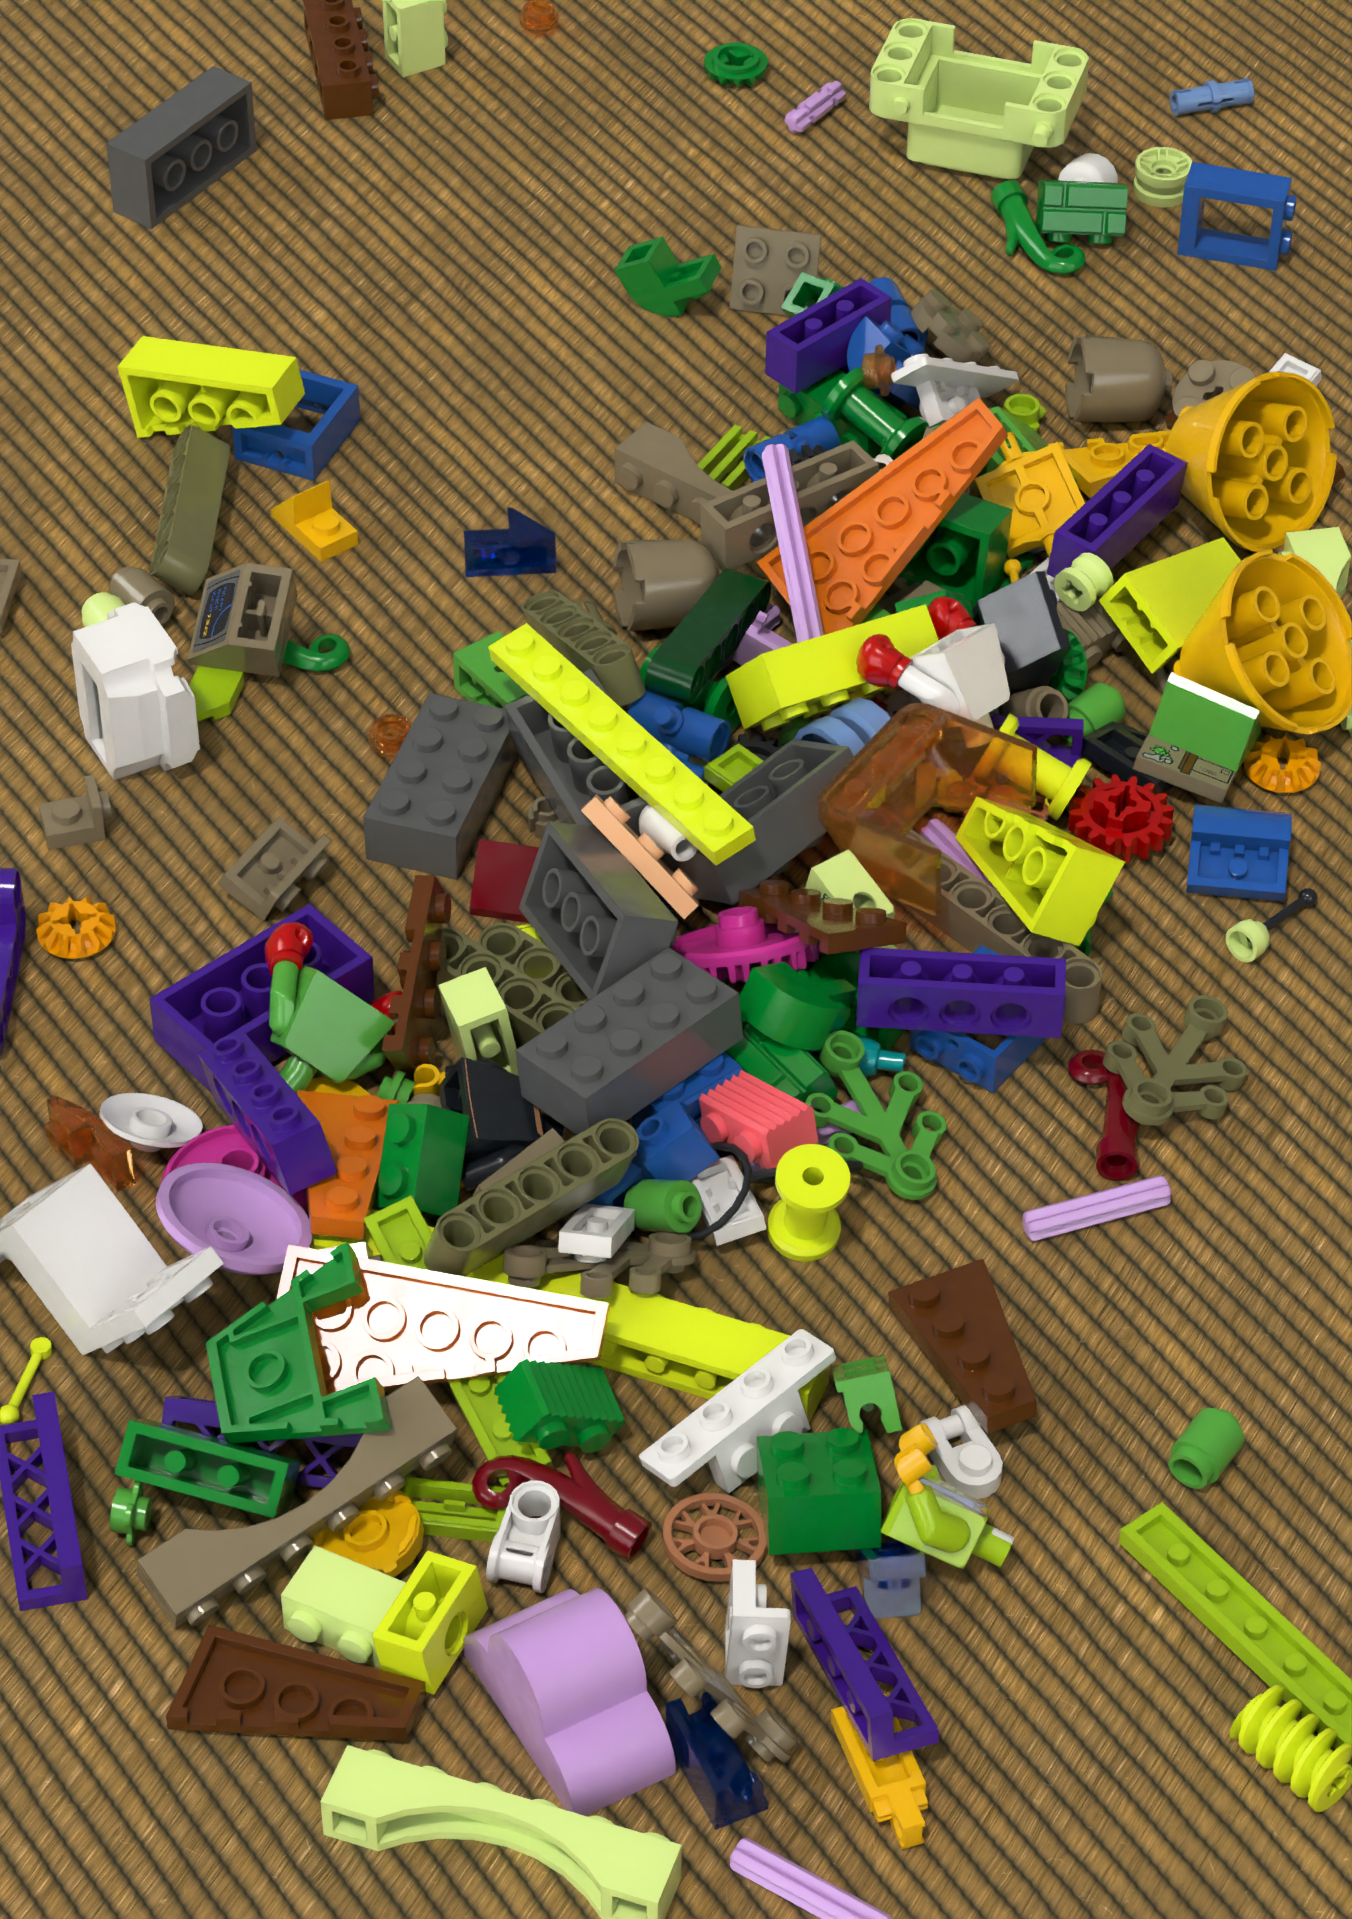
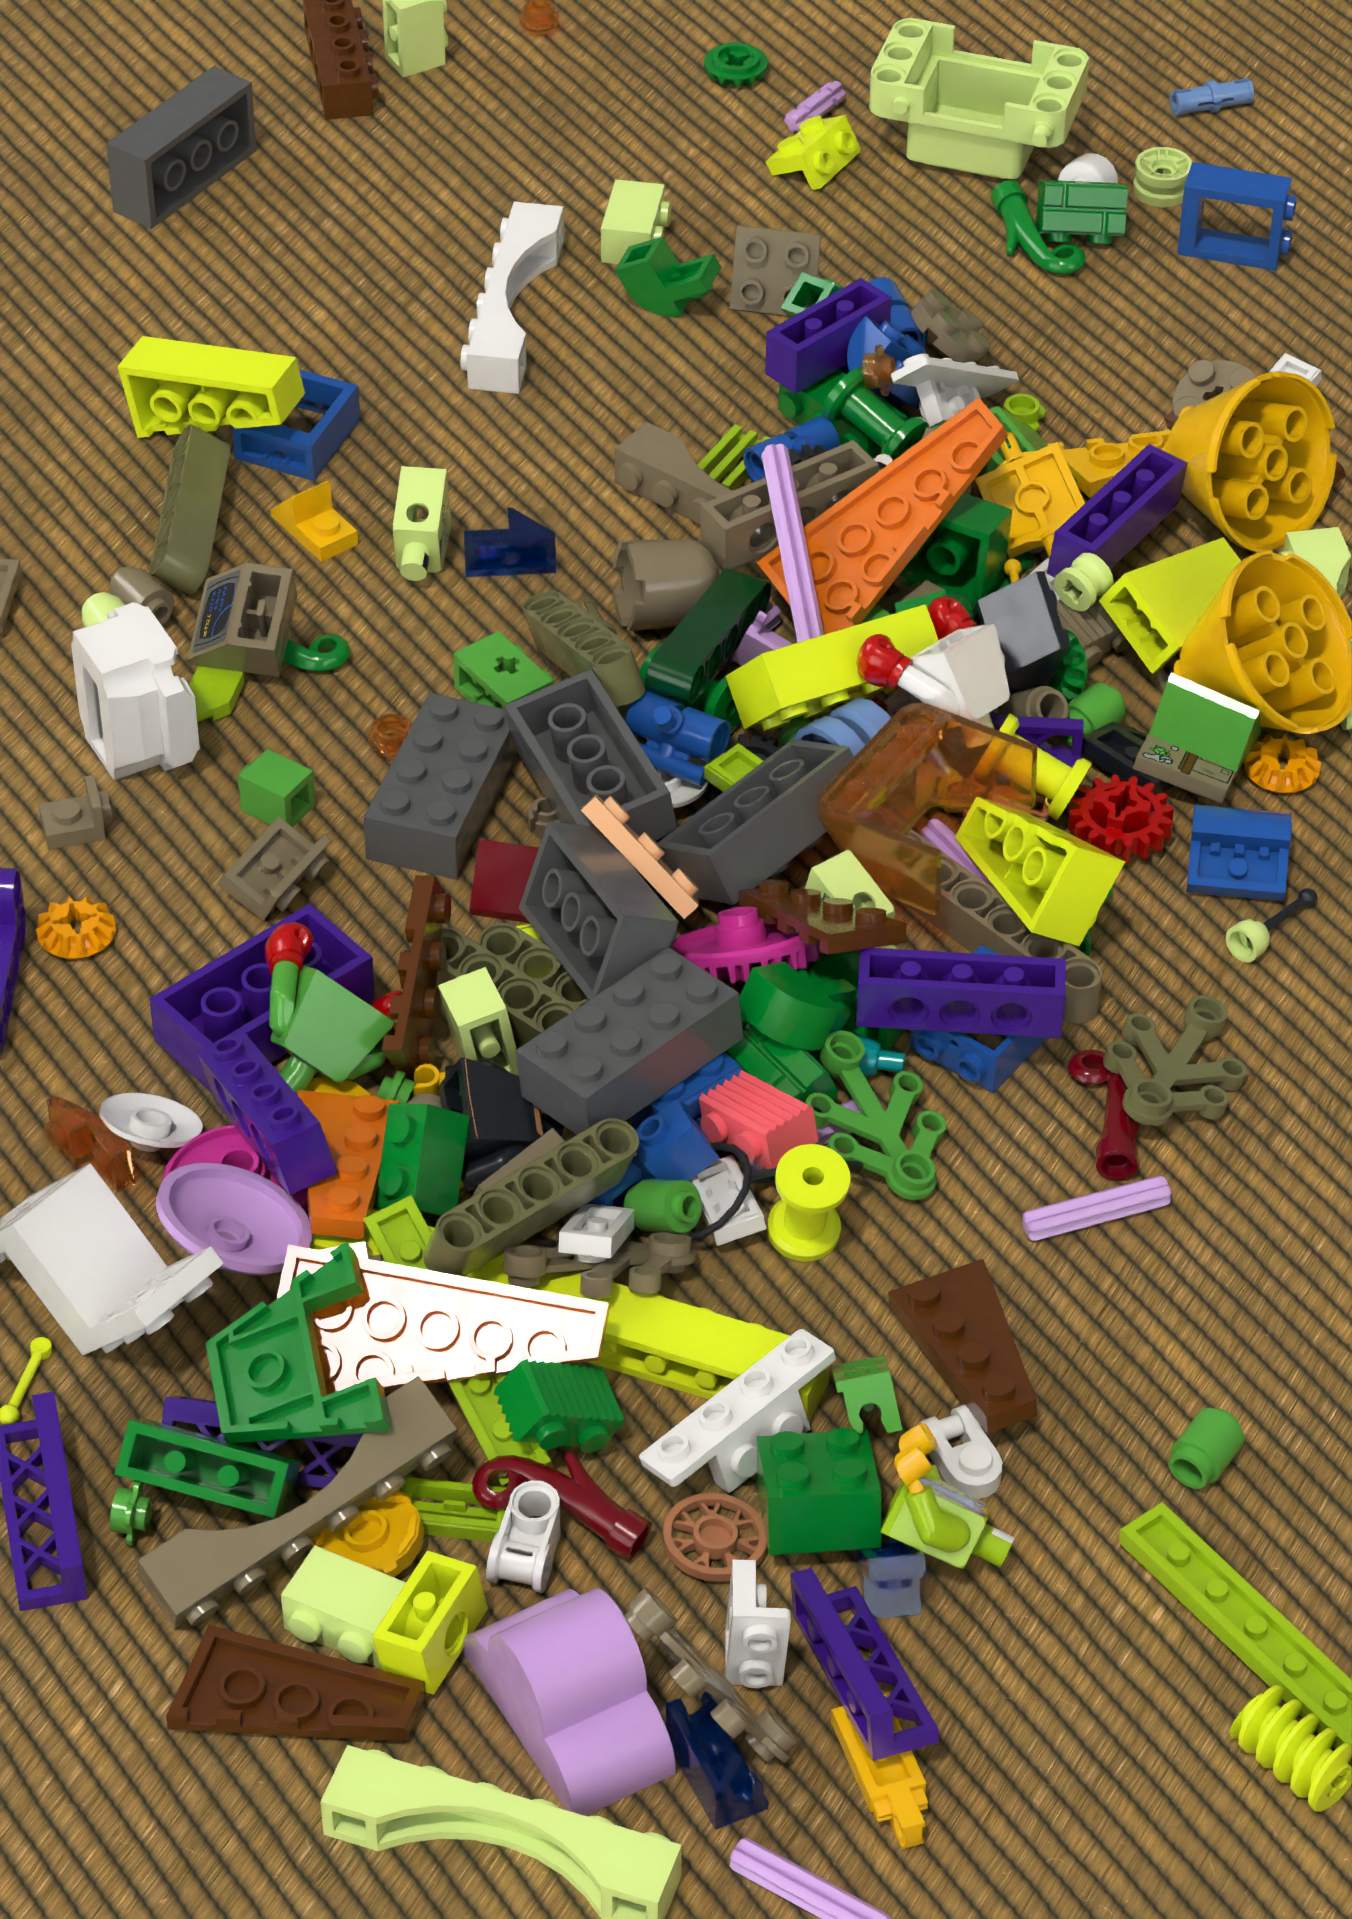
neon yellow plate [488,623,756,866] -> none
white cone [639,804,698,862] -> none
dark tan cylinder [1065,335,1172,423] -> none
none -> bright green brick [238,749,316,827]
none -> yellowish green torso [393,466,451,581]
none -> white arch [460,202,564,394]
none -> yellowish green brick [601,179,671,264]
none -> neon yellow bracket [765,115,861,190]

